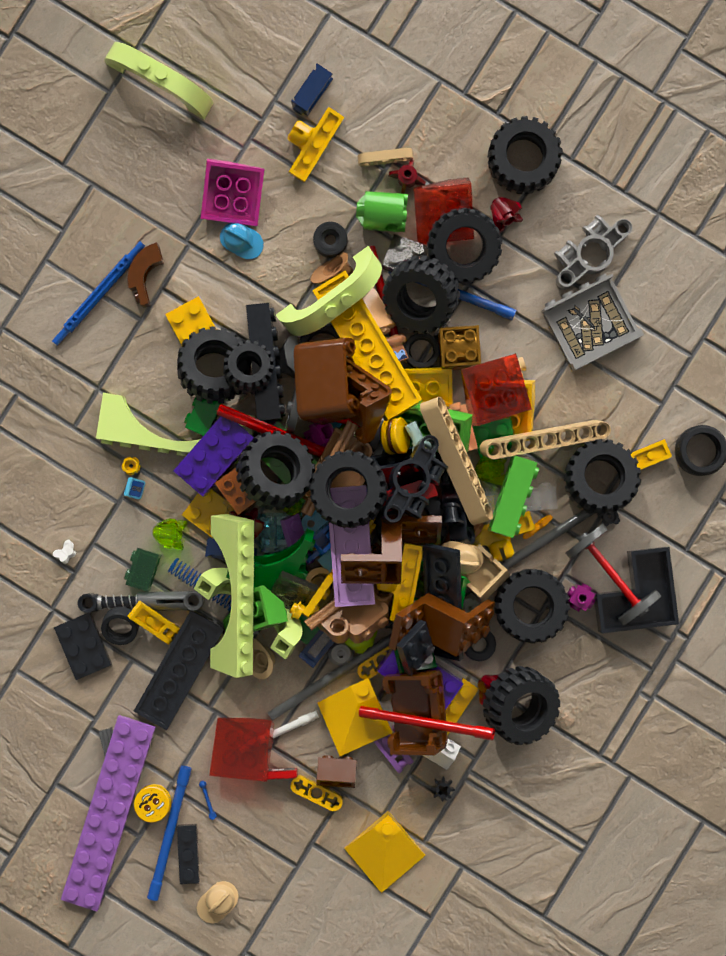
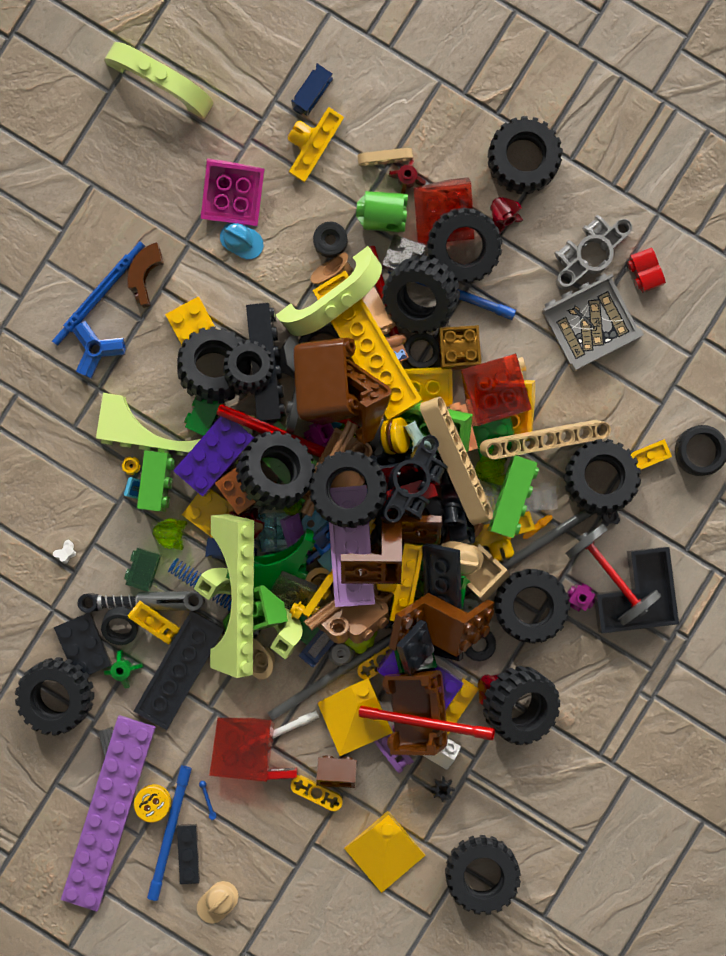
none -> black tyre [15,657,94,736]
none -> blue piece [72,321,126,379]
none -> green brick [104,650,143,689]
none -> bright green brick [137,450,175,512]
none -> black tyre [445,835,521,915]
none -> red brick [627,247,666,293]

